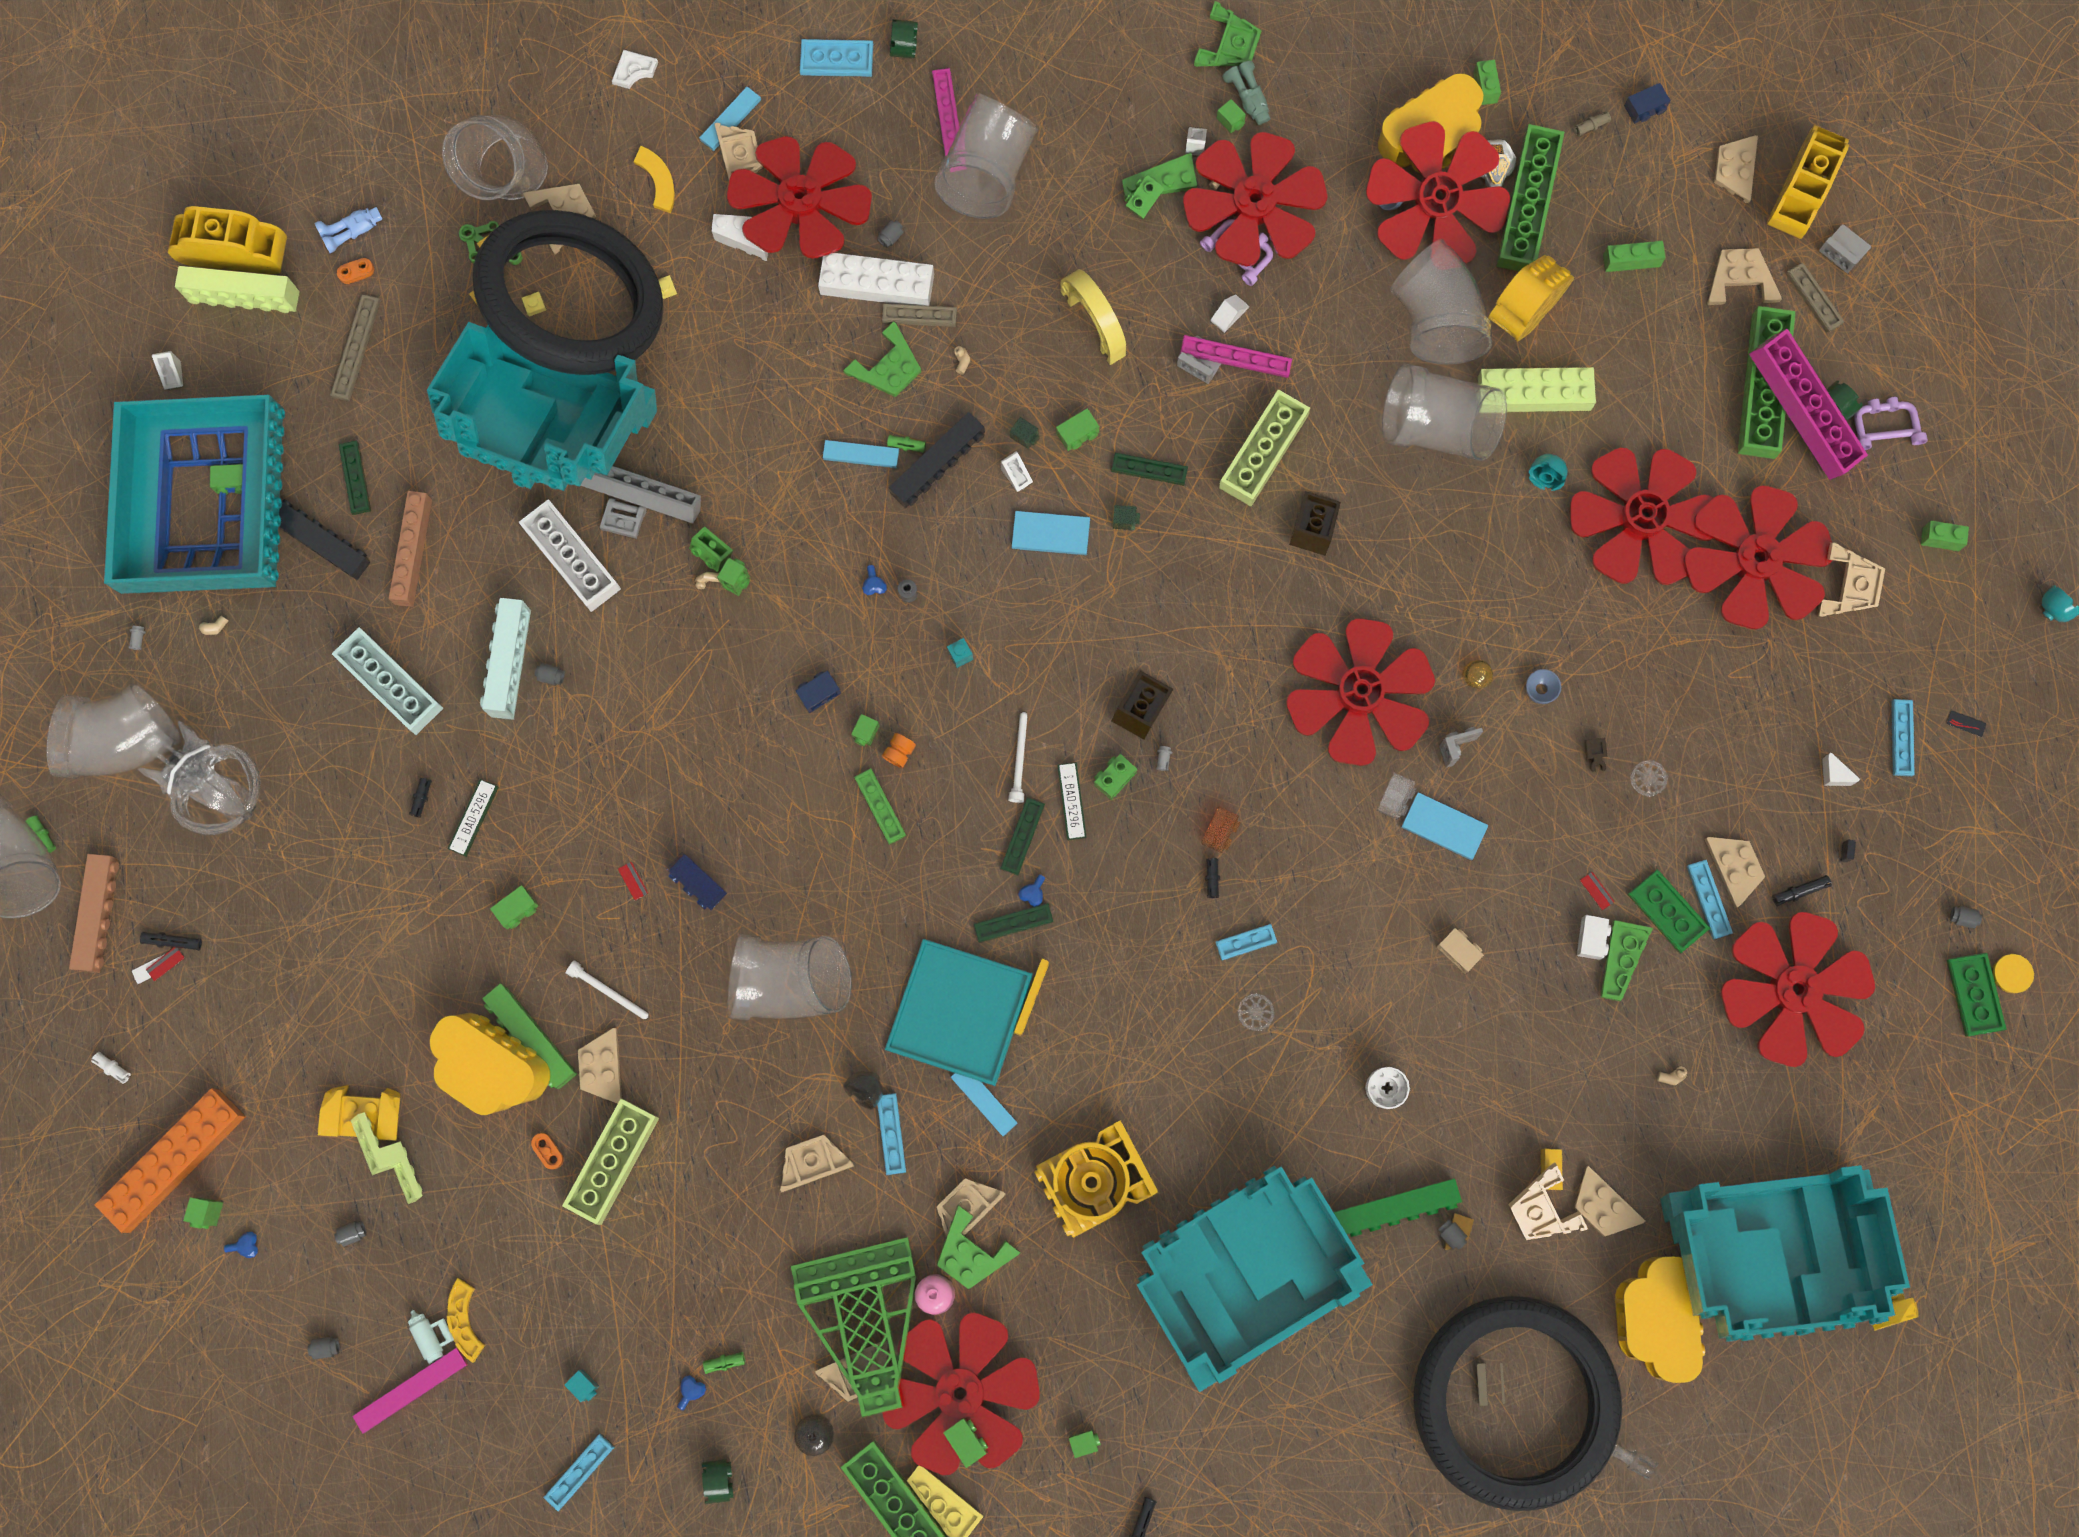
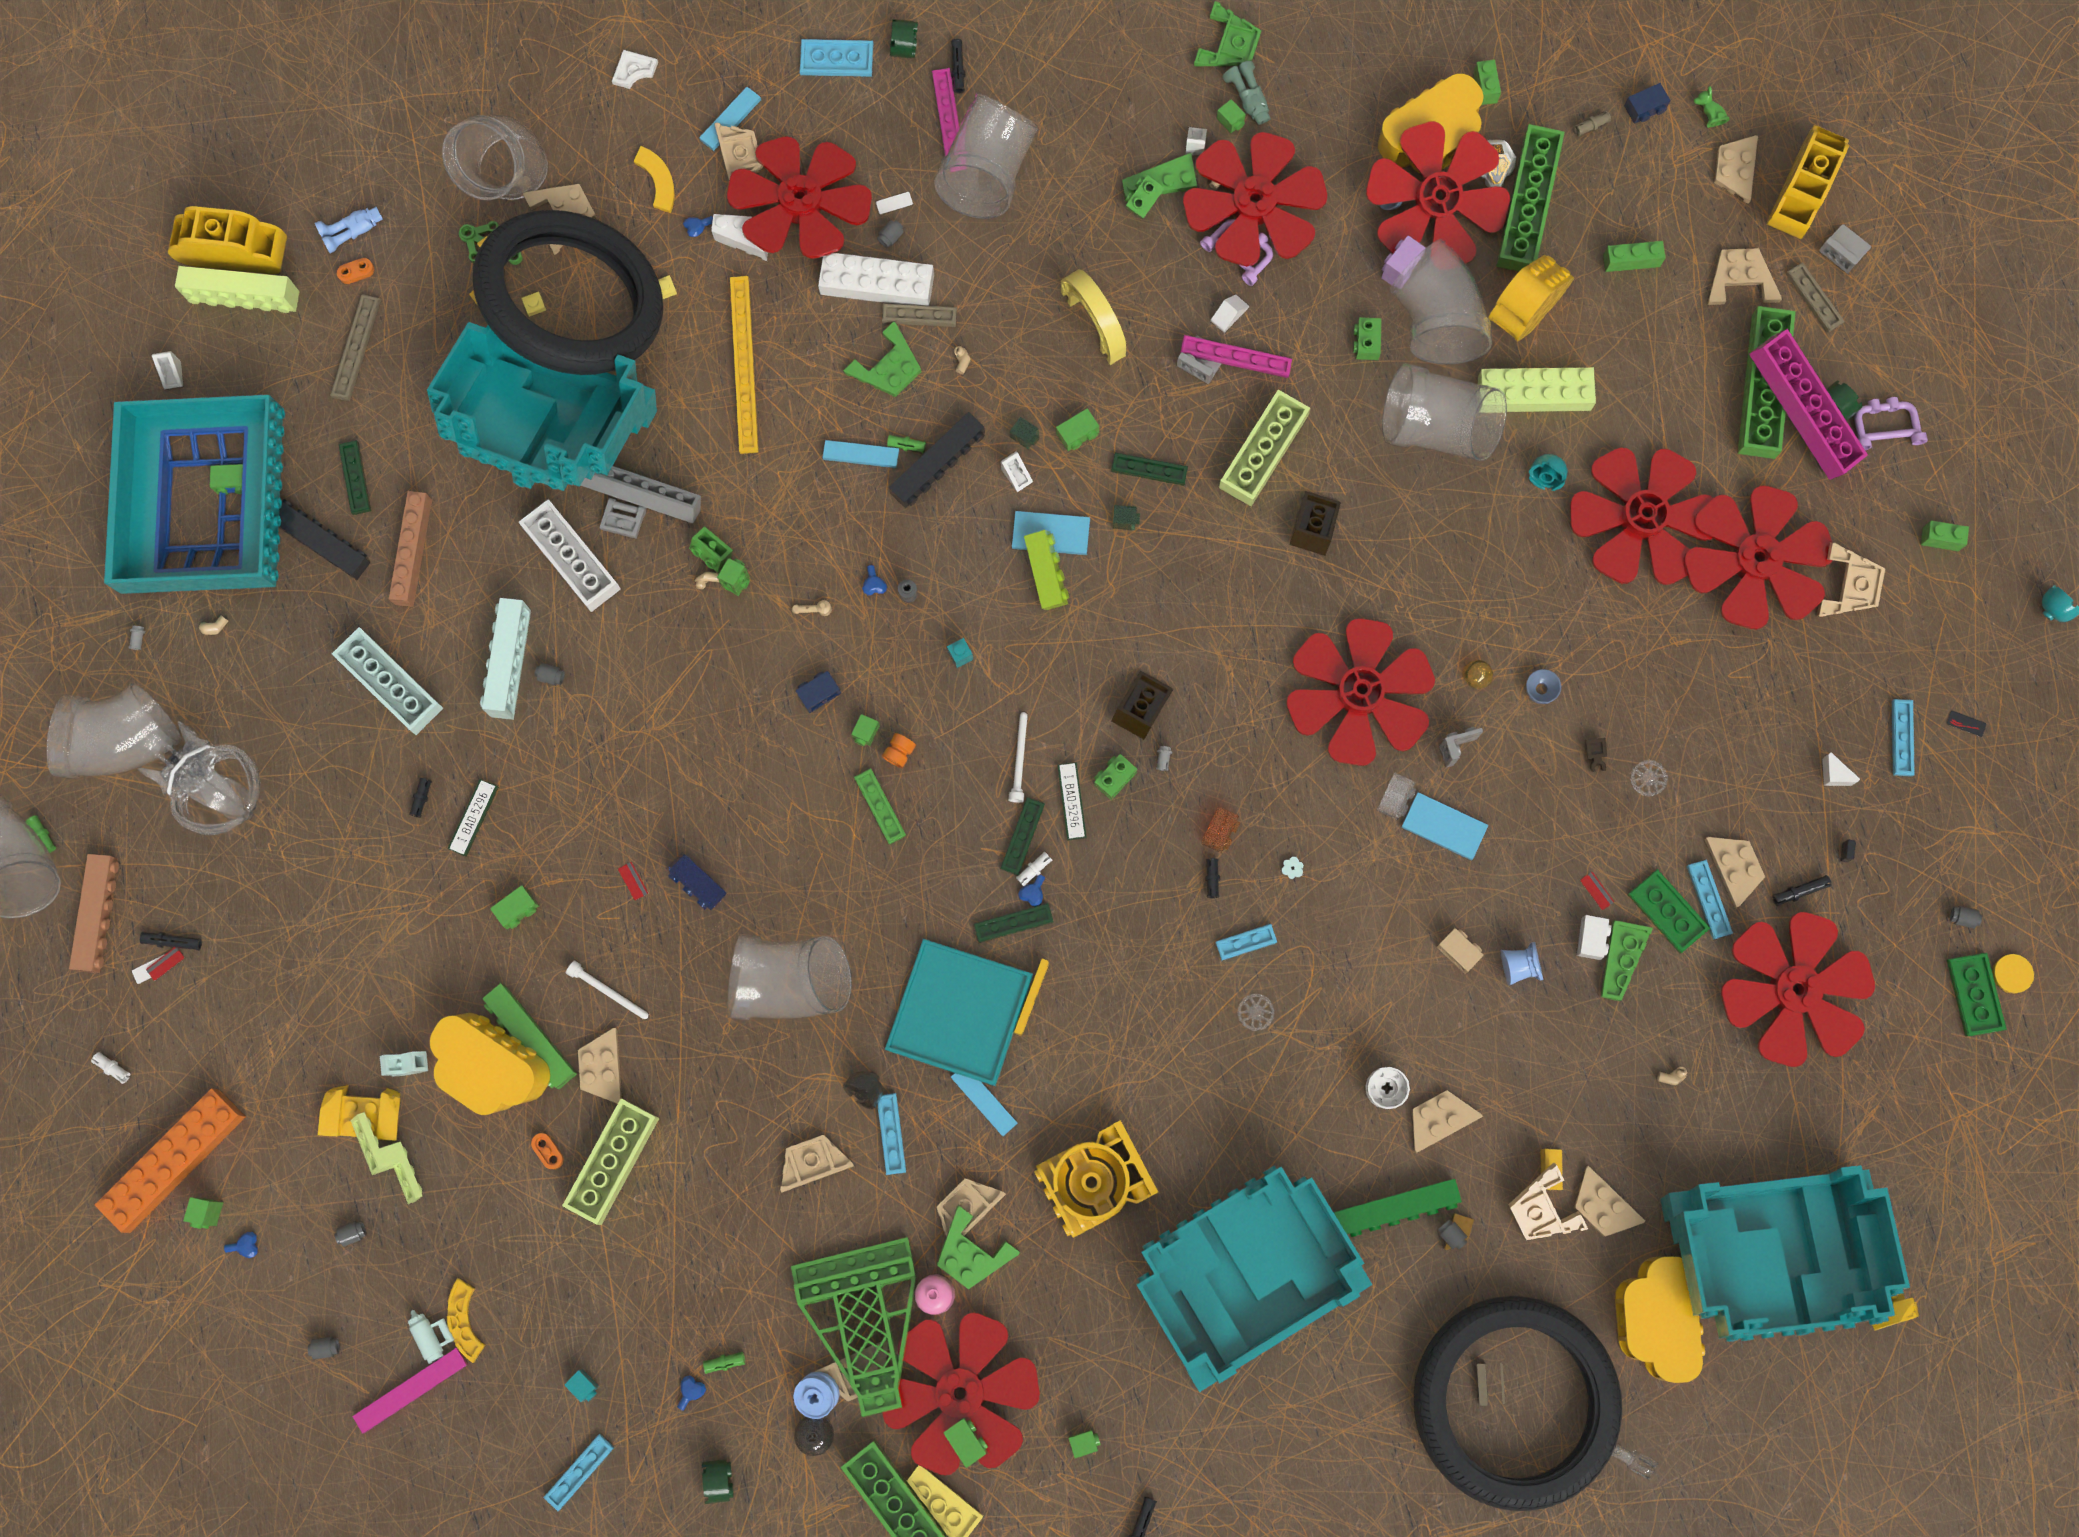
none -> light aqua brick [380,1051,428,1077]
none -> blue rock [683,216,713,237]
none -> yellow plate [730,276,759,454]
none -> tan piece [792,600,832,616]
none -> light blue wheel [793,1372,840,1419]
none -> white sticker [876,192,913,214]
none -> black pin [951,39,966,93]
none -> white pin [1016,852,1052,886]
none -> lime brick [1024,530,1069,610]
none -> light aqua plant [1282,857,1303,879]
none -> bright green brick [1353,317,1381,360]
none -> lavender brick [1382,236,1426,290]
none -> tan wing [1412,1090,1483,1153]
none -> light blue hat [1501,942,1543,986]
none -> bright green animal [1694,86,1730,128]

